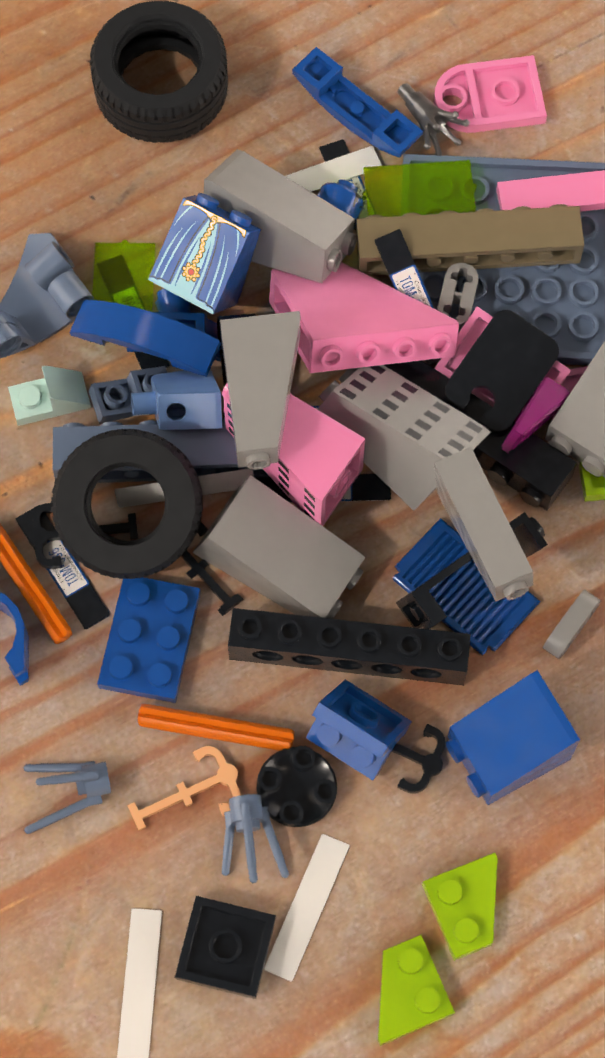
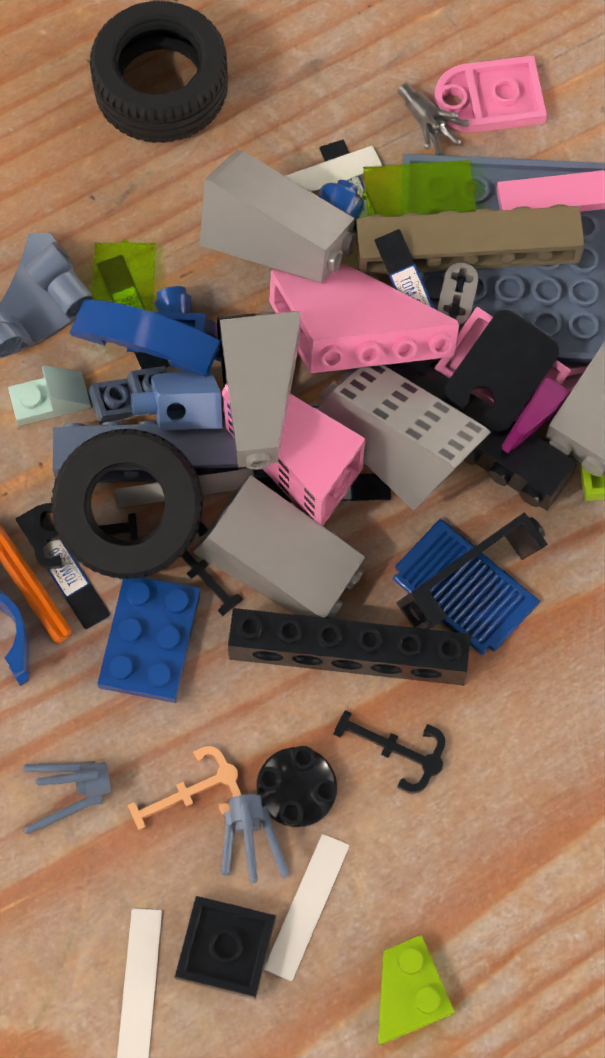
orange axle [138,704,295,751] -> none
slope [148,193,261,314] -> none
blue slope [292,47,423,157] -> none
blue bracket [306,679,412,781] -> none
lime wing [422,853,498,961] -> none
light grey slope [434,447,533,601] -> none
blue slope [446,670,580,805] -> none
light grey beam [543,589,601,659] -> none

